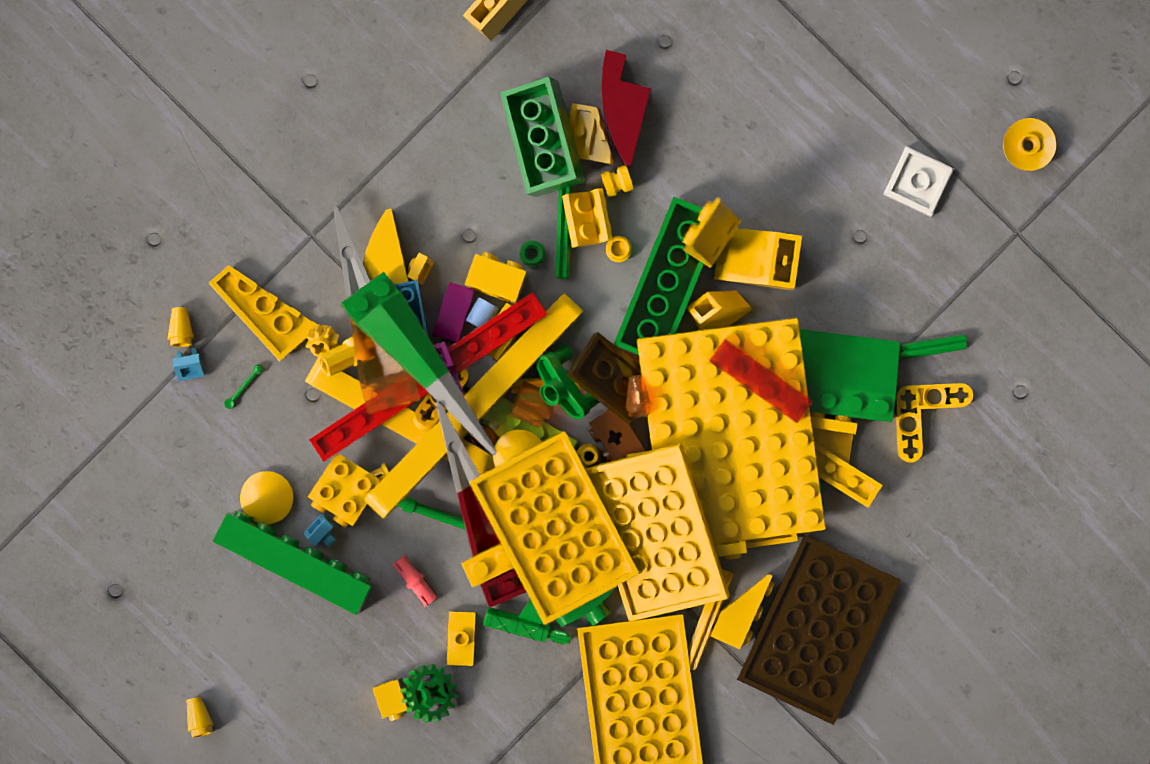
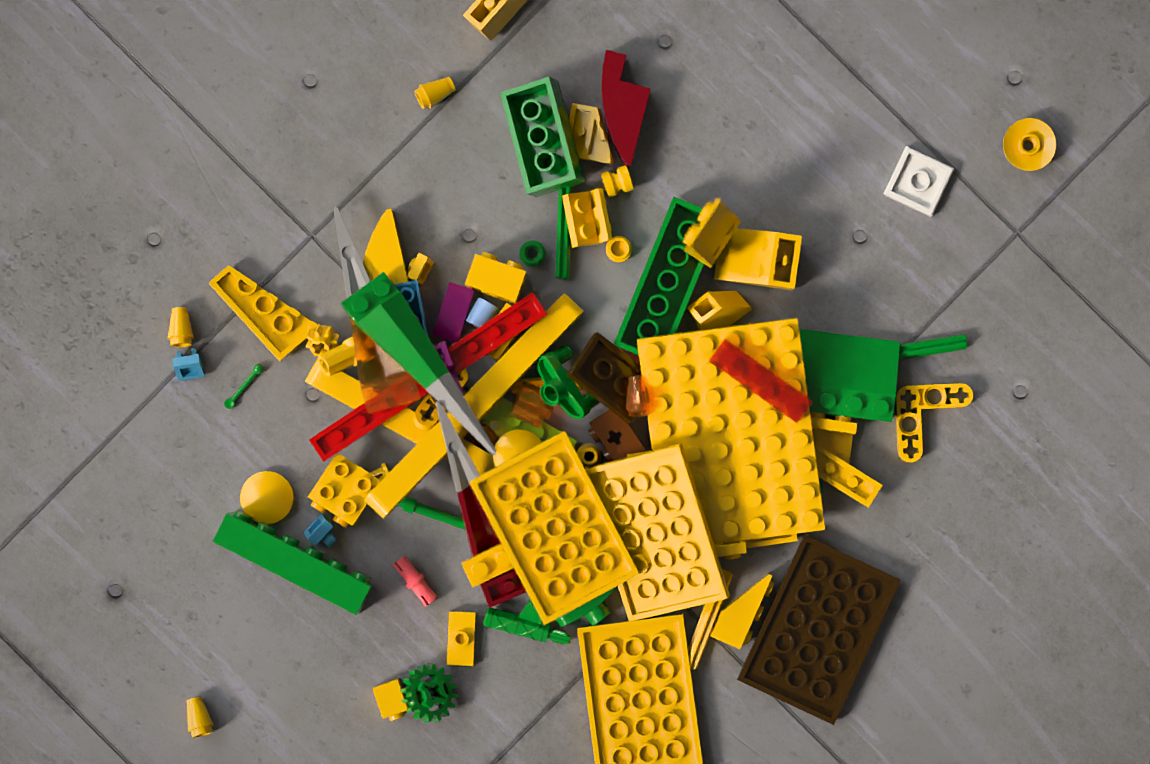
none -> yellow cone [414,77,456,109]

